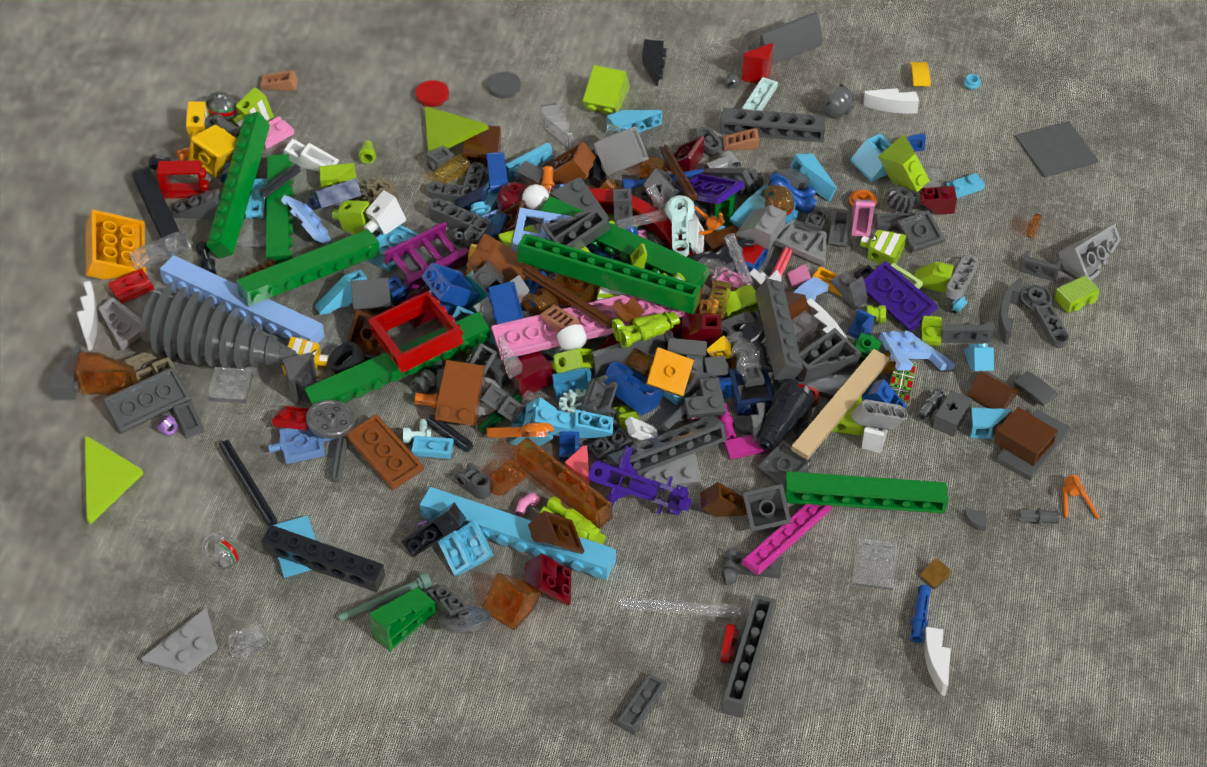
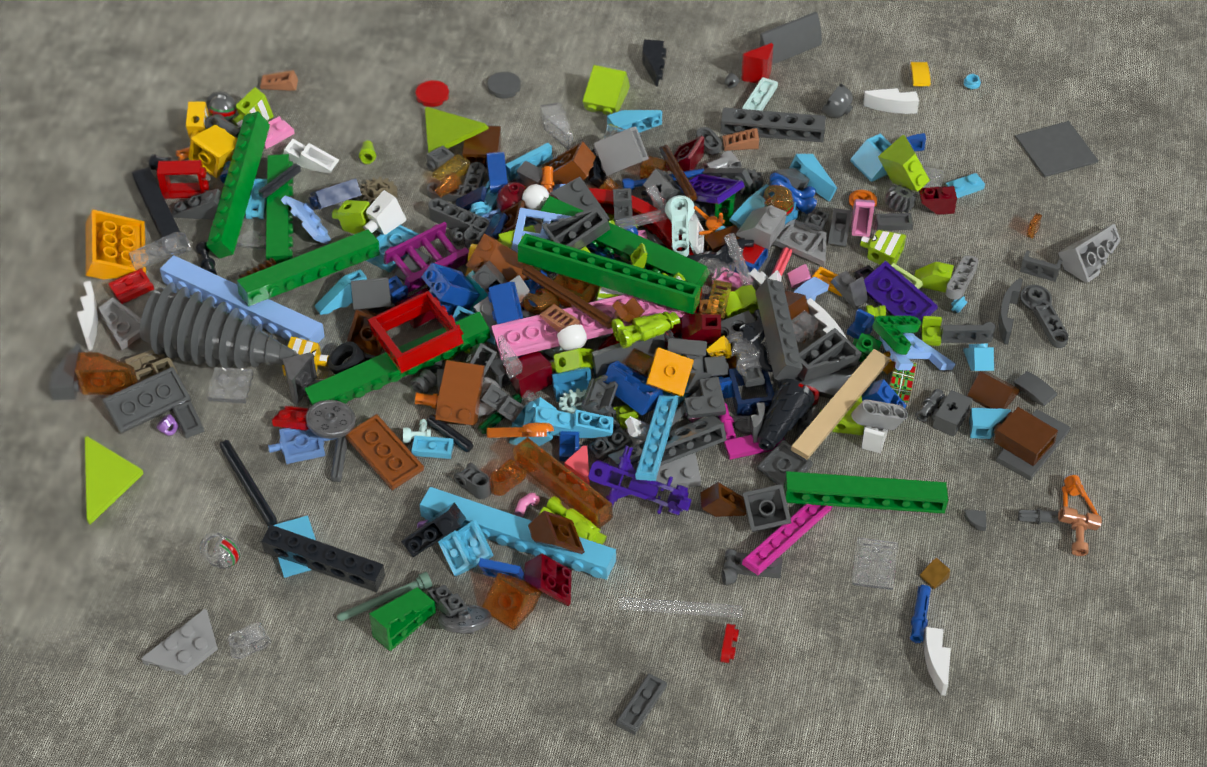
lime slope [319,163,356,189] -> none
dark grey brick [722,594,776,718] -> none
dark grey plate [896,210,945,253] -> none
lime brick [1054,275,1100,313] -> none
none -> clear orange cone [435,173,461,198]
none -> blue tile [478,558,525,584]
none -> medium azure tile [635,395,678,481]
none -> green beam [872,316,921,355]
none -> nougat bar [1058,506,1102,556]

